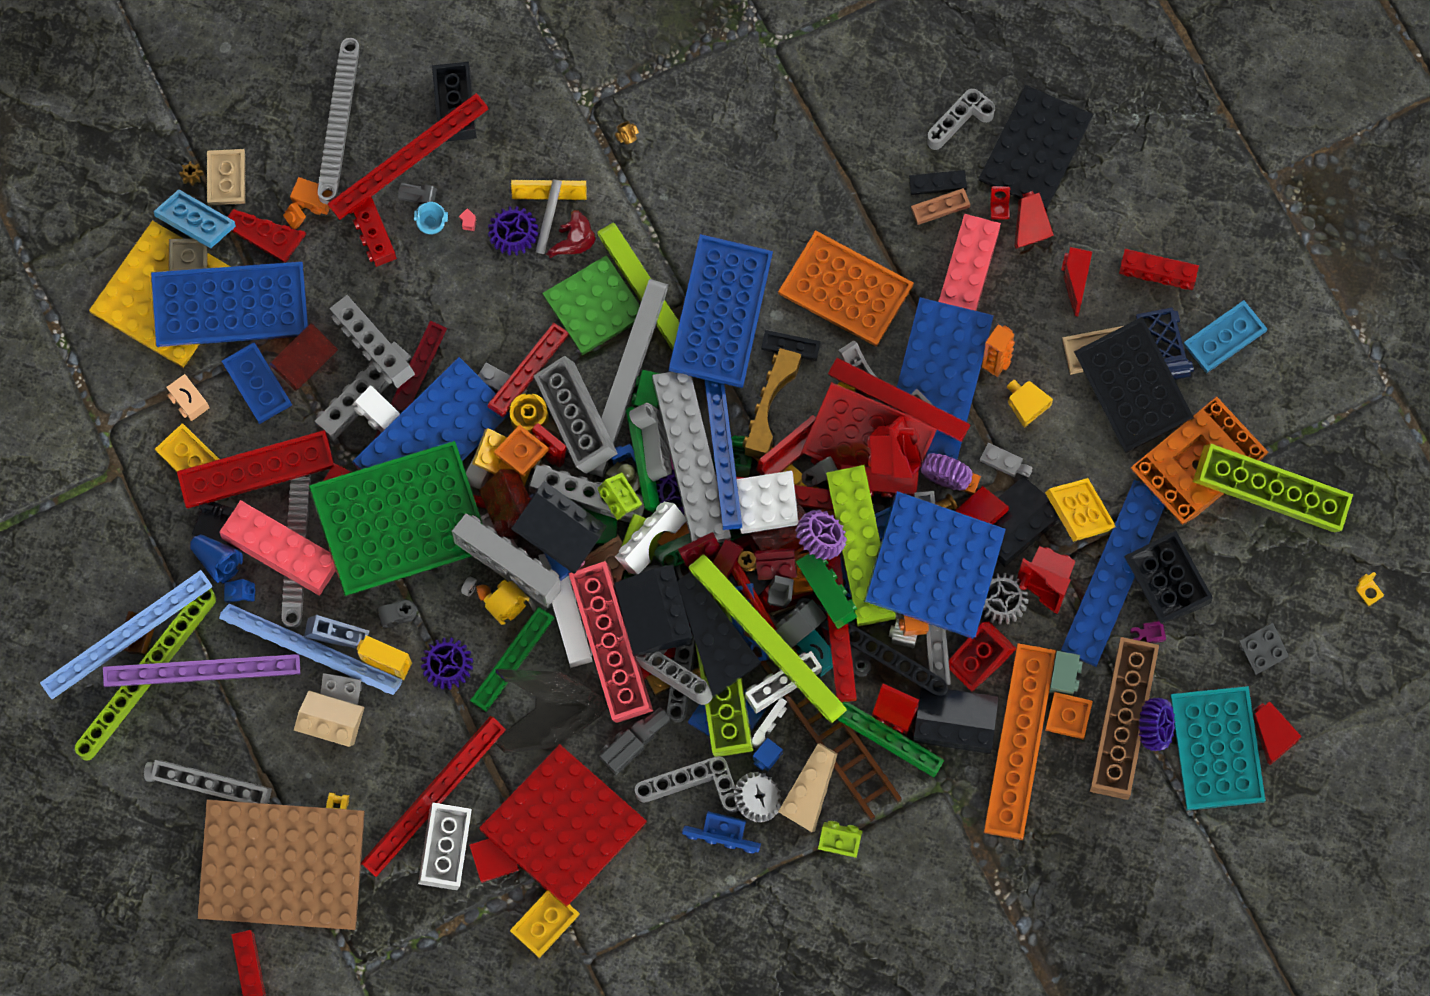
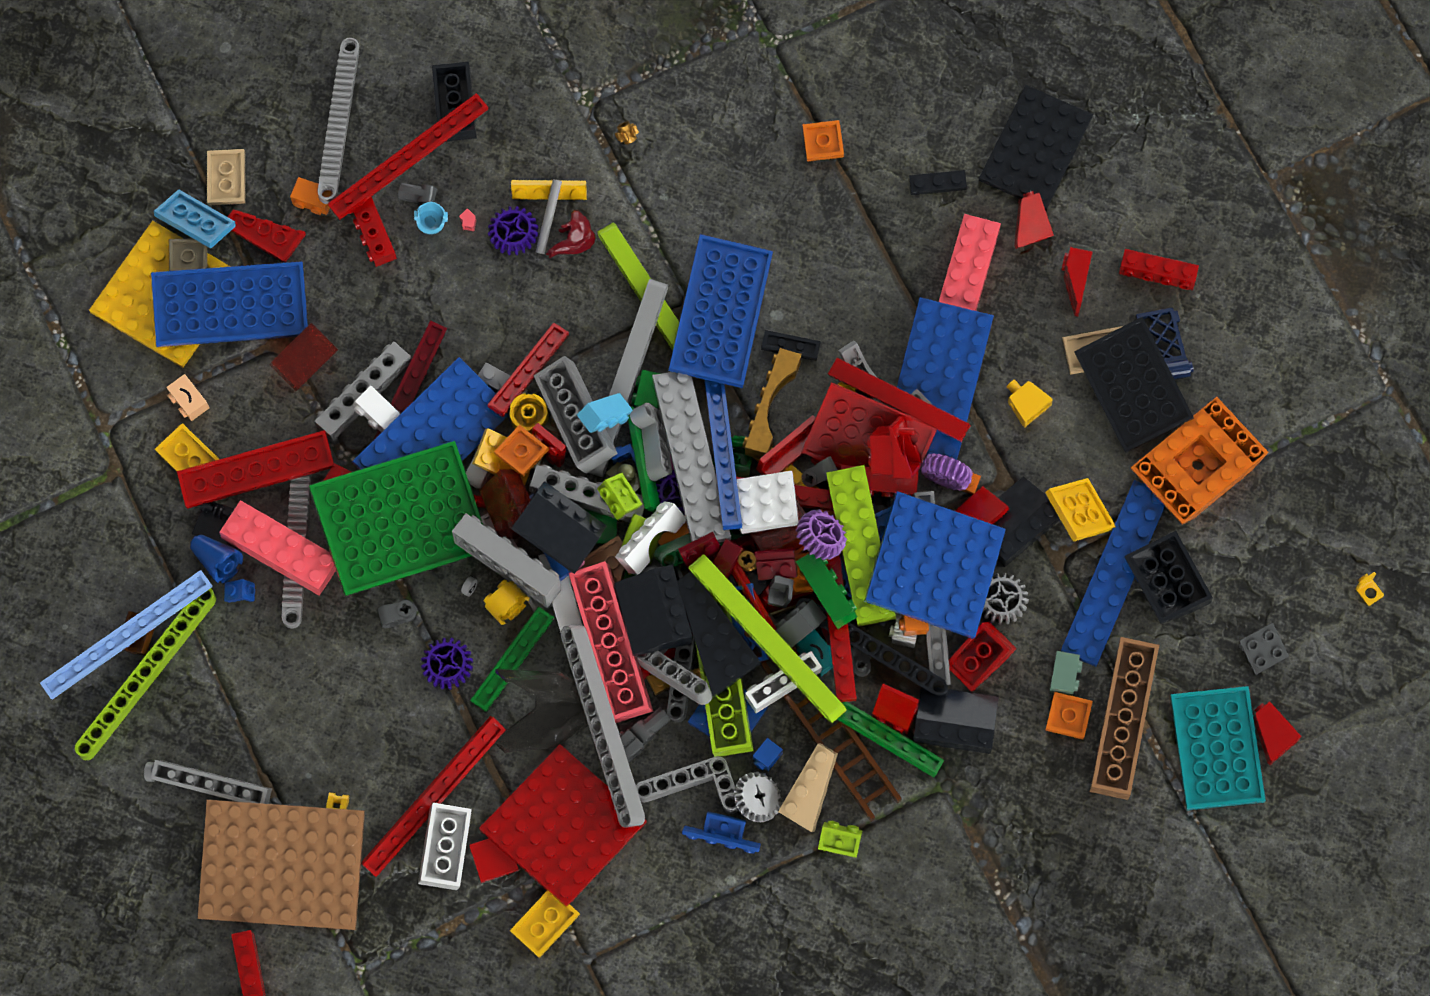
medium lavender plate [103,654,301,687] -> none
pearl gold gear [179,161,204,186] -> none
light blue plate [219,604,402,695] -> none
blue plate [222,342,292,424] -> none
orange plate [283,203,306,229] -> none
tan slope [294,691,364,747] -> none
sand blue slope [304,615,369,648] -> none
light grey hinge [320,673,363,705] -> none
light grey brick [329,295,415,388] -> none
yellow window [357,635,412,680] -> none
orange hinge [476,584,491,601] -> none
bright green plate [543,255,640,355] -> none
white hinge [752,698,787,749] -> none
orange plate [778,230,914,347] -> none
nougat plate [911,188,970,225] -> none
light grey beam [927,89,995,150] -> none
pearl gold bush [935,494,957,510] -> none
light grey plate [980,443,1033,478] -> none
orange brick [982,324,1015,377] -> none
orange plate [984,643,1056,840] -> none
red bracket [990,186,1010,219] -> none
red piece [1016,546,1075,614] -> none
magenta plate [1130,621,1166,643] -> none
dark purple gear [1138,698,1176,751] -> none
dark azure plate [1183,300,1267,374] -> none
lime brick [1193,444,1353,533] -> none
none -> light grey beam [561,625,645,828]
none -> medium azure brick [577,393,633,433]
none -> orange plate [802,120,844,161]

